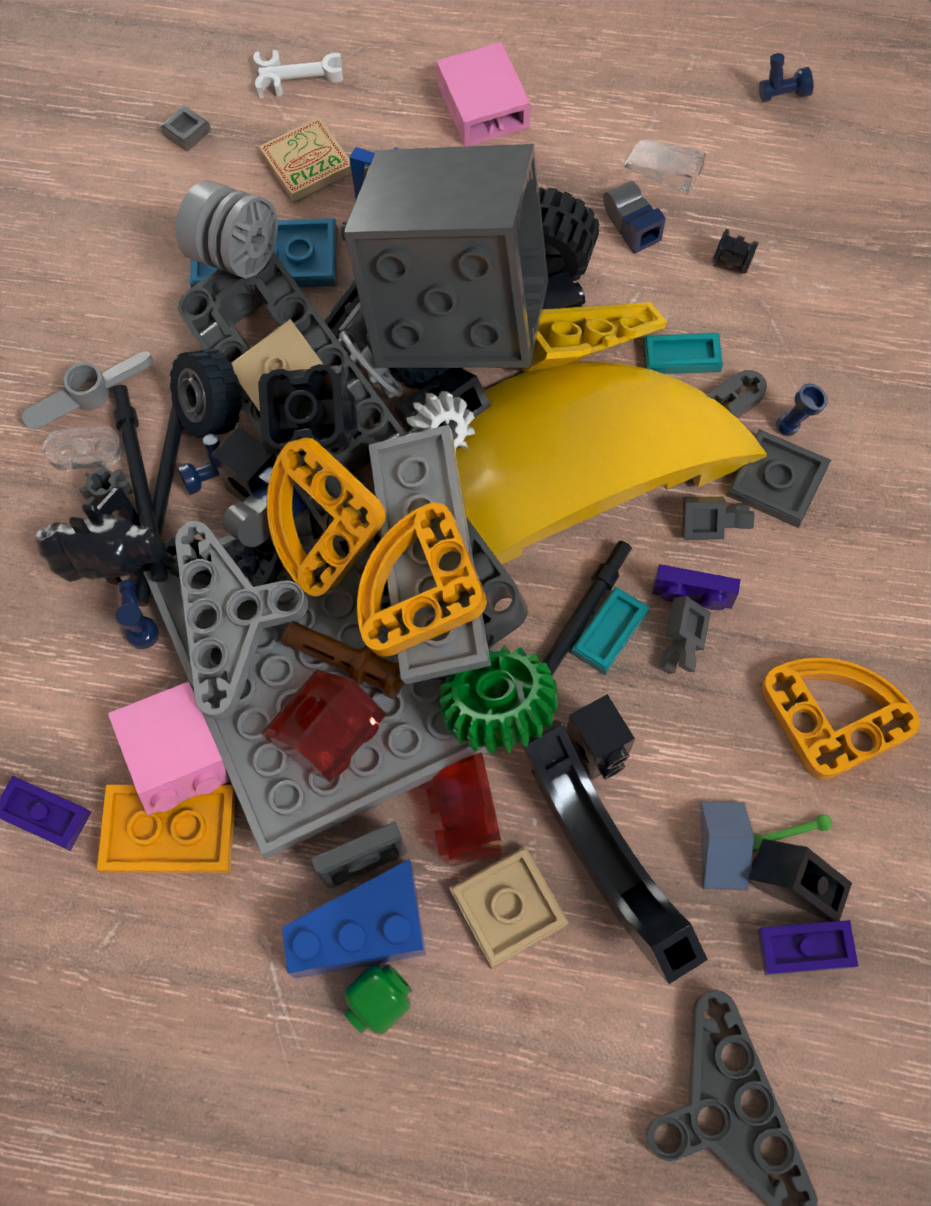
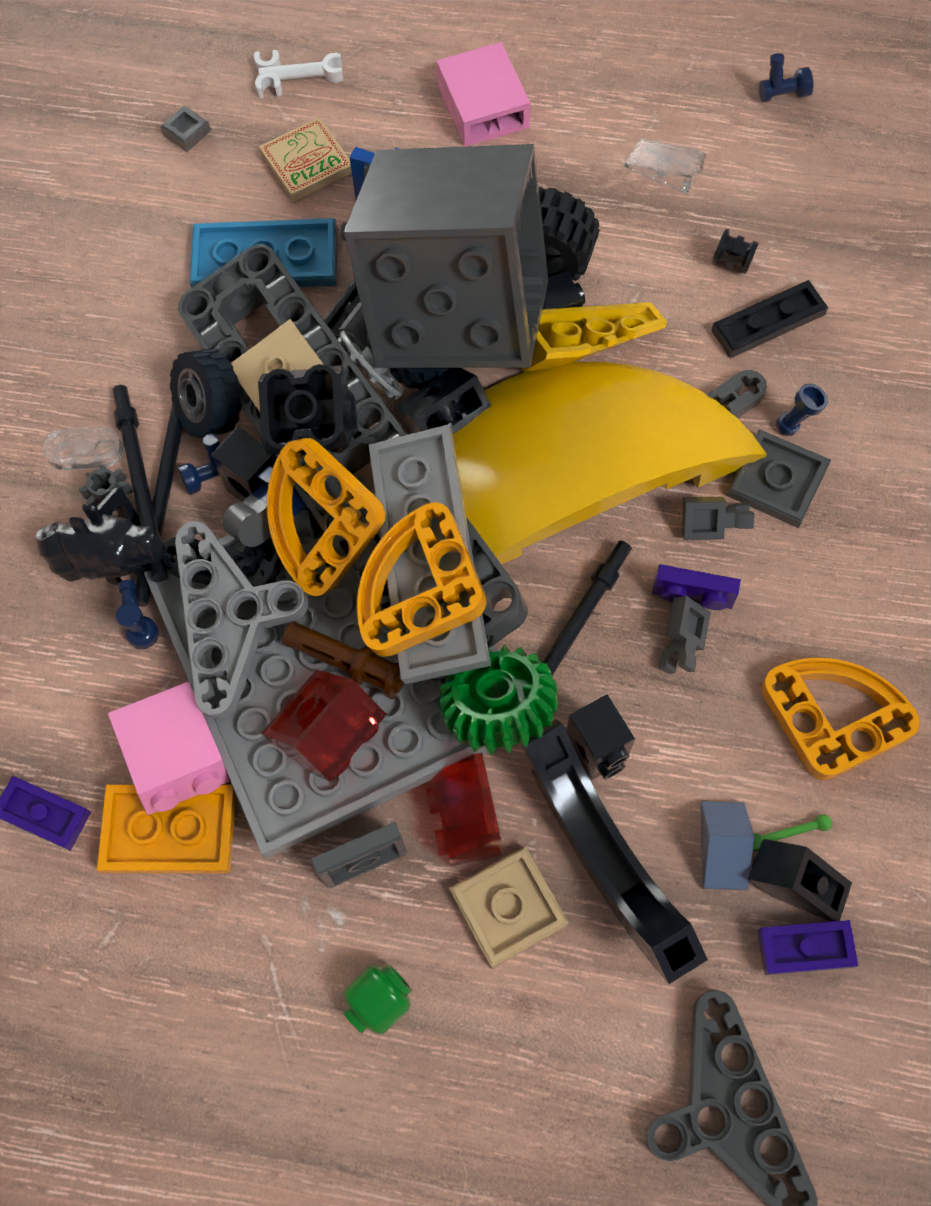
light grey piece [22,351,154,429] -> none
light grey wheel [175,180,278,278] -> none
blue wedge [282,859,426,979] -> none
white gear [406,391,476,452] -> none
teal tile [571,586,650,675] -> none
leg [603,181,666,254] -> none
teal tile [643,333,723,374] -> none
none -> black tile [711,280,829,359]

